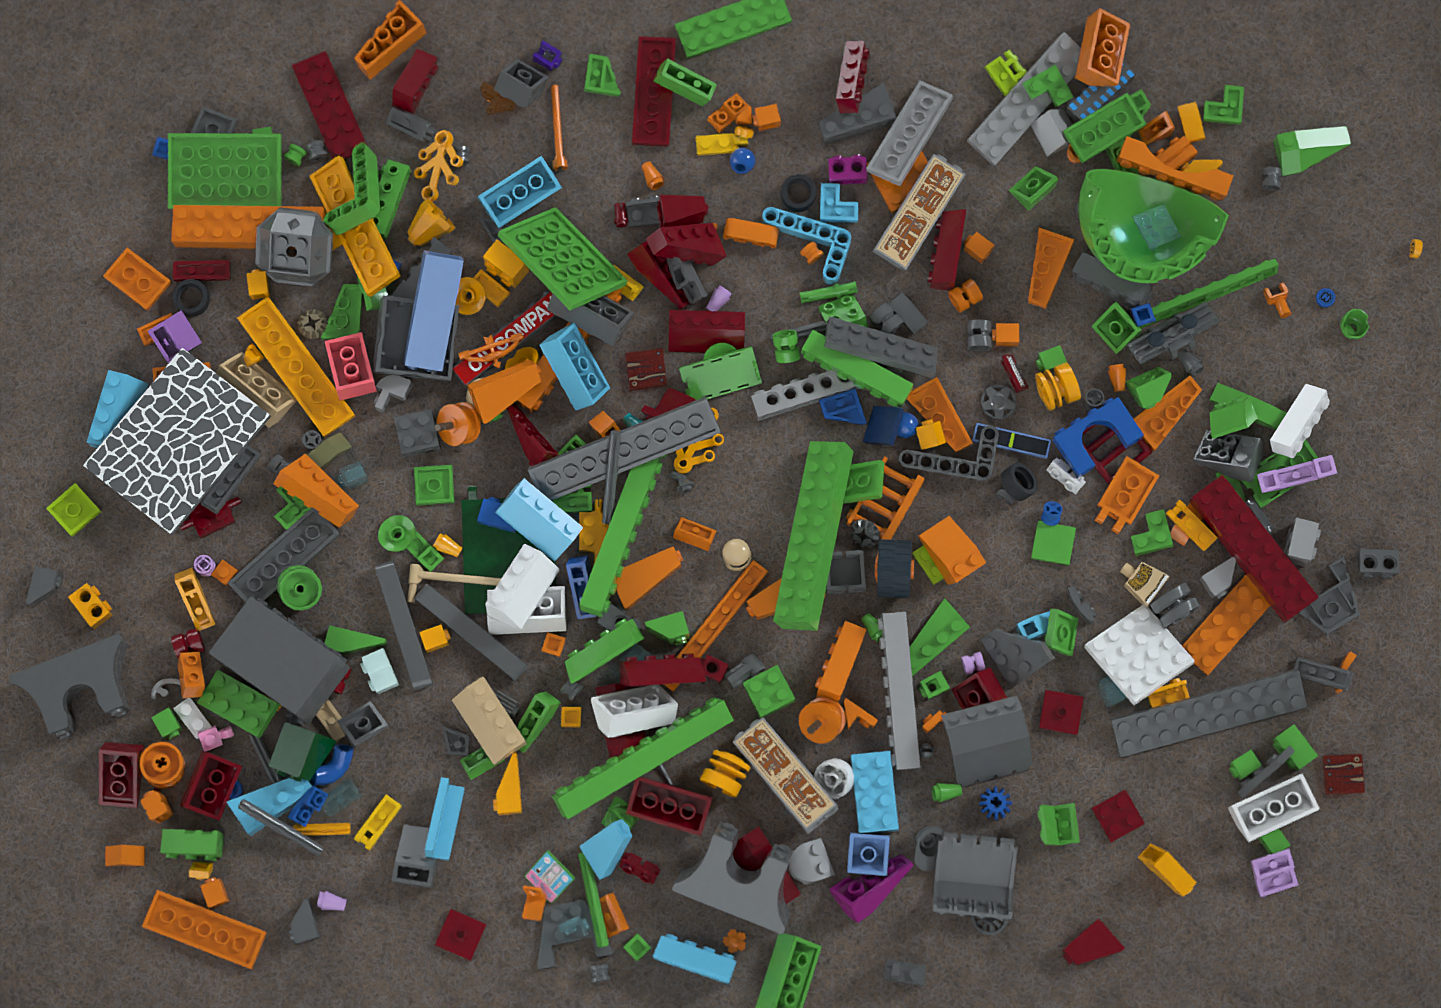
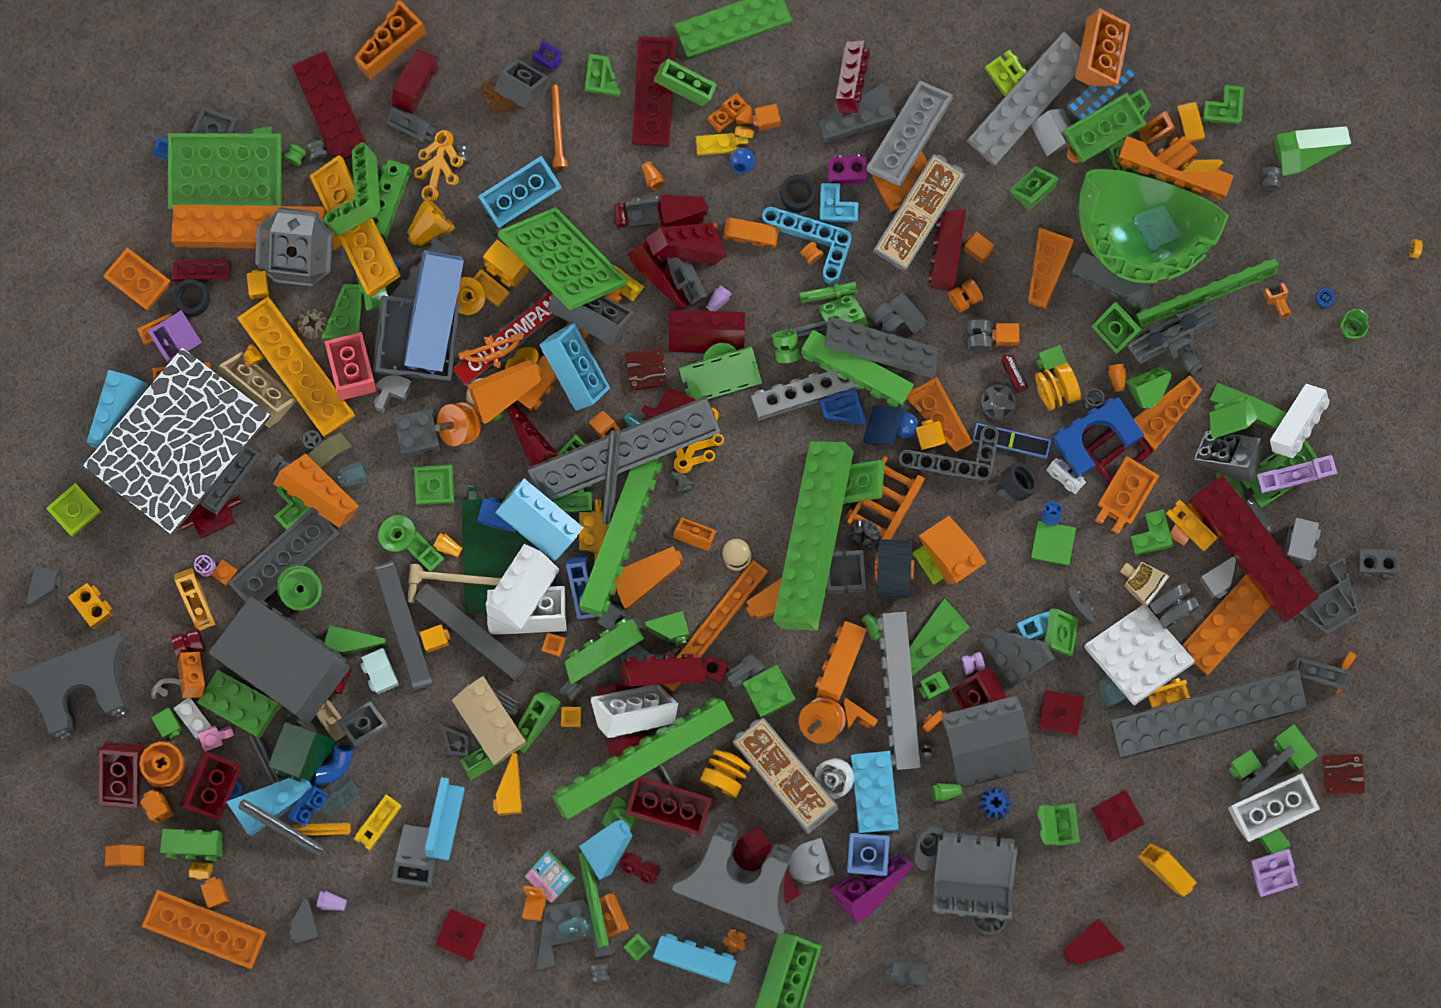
bright green plate [1022,65,1073,107] -> none
blue slope [1131,303,1156,327] -> none

